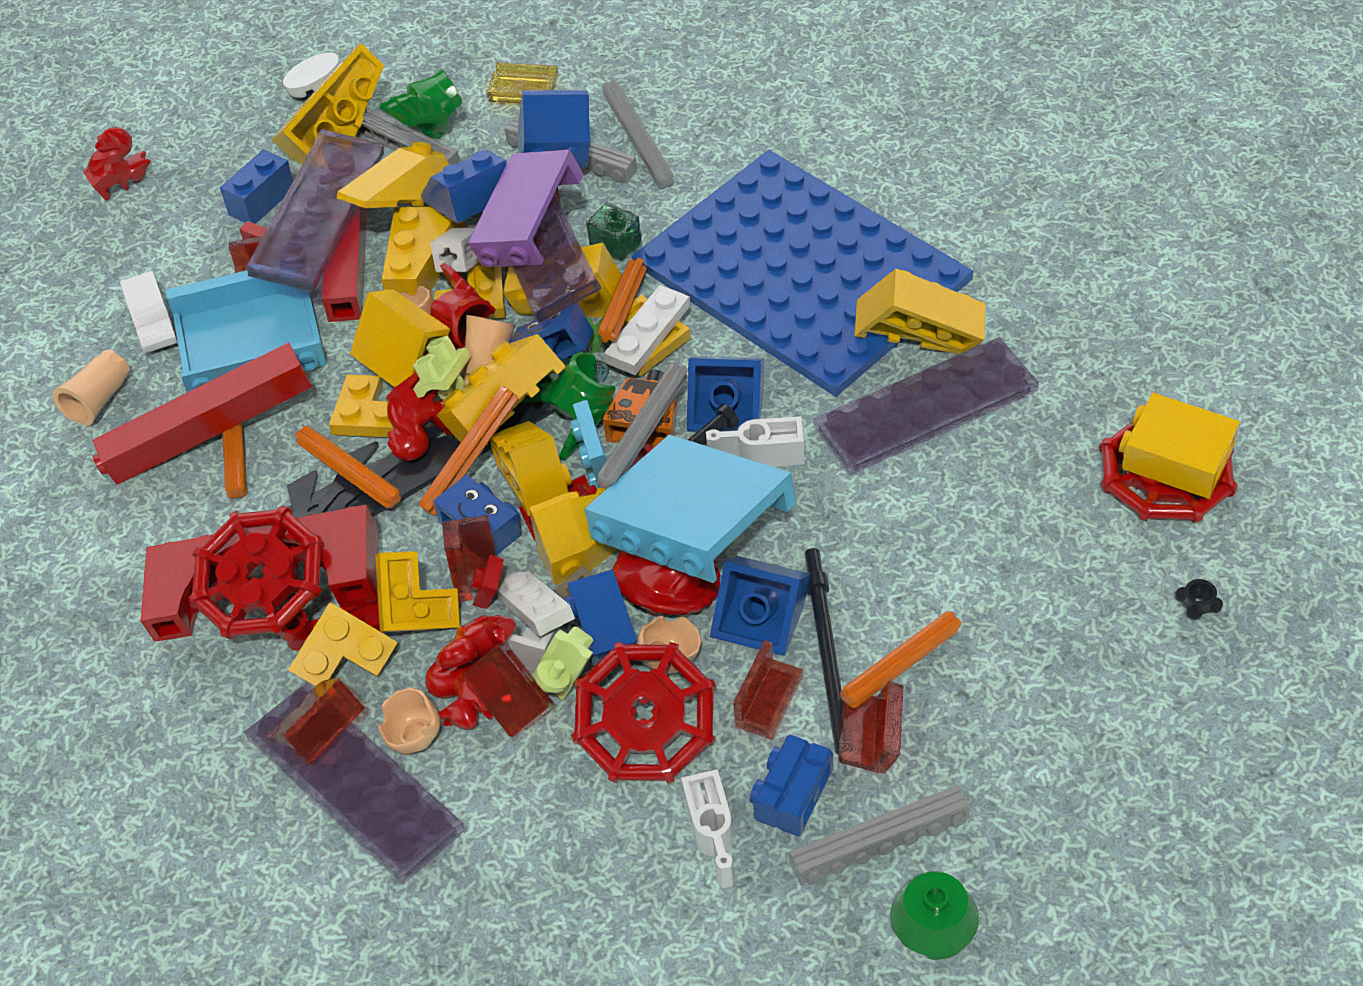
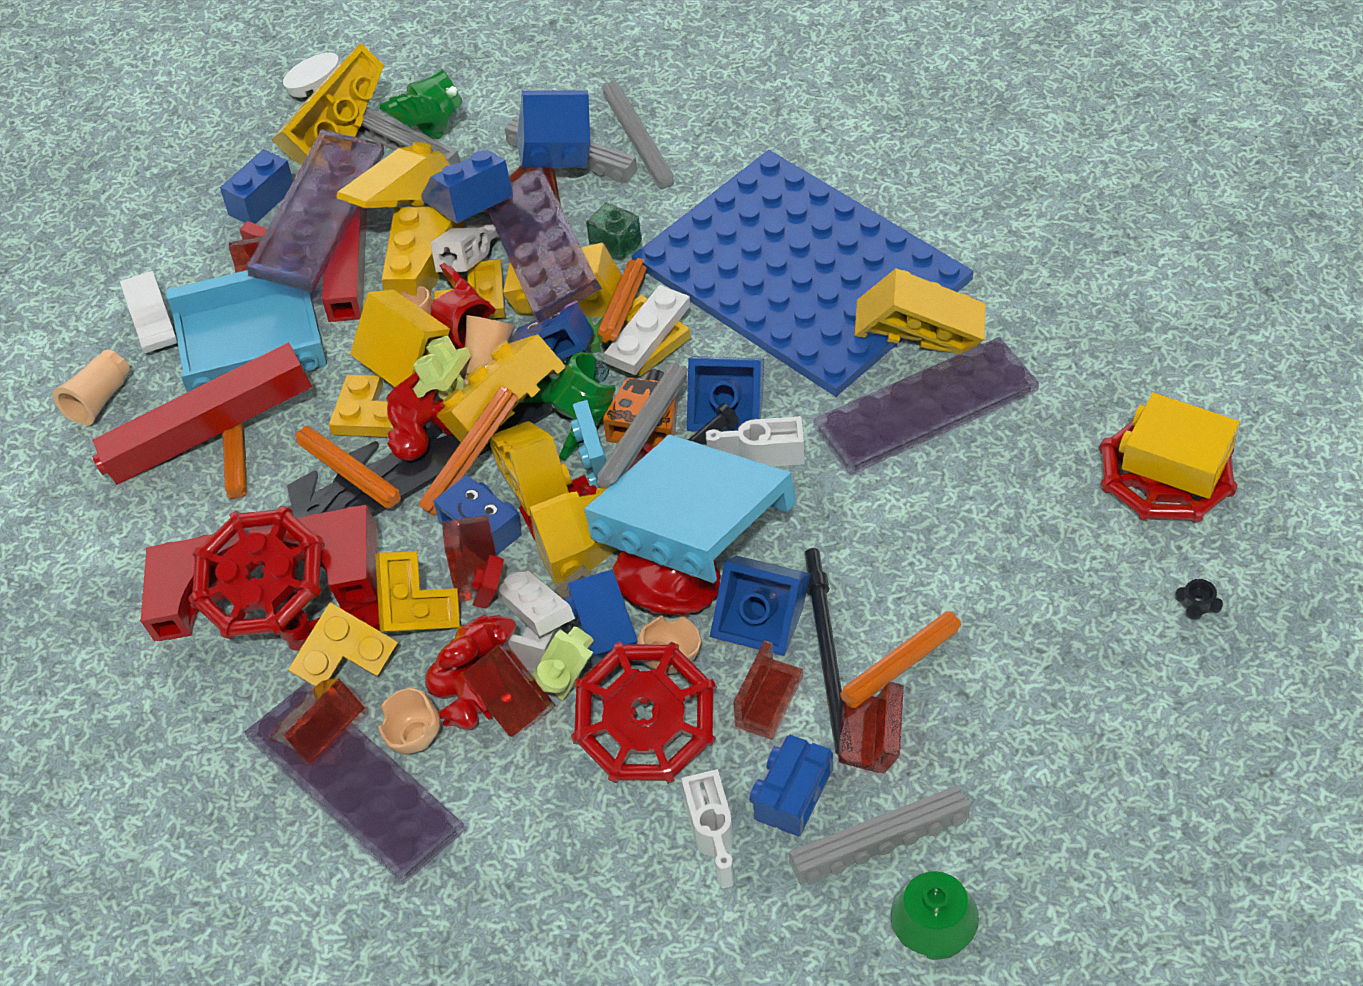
red animal [83,127,150,201] -> none
medium lavender panel [468,150,584,267] -> none
clear yellow plate [487,62,559,104] -> none

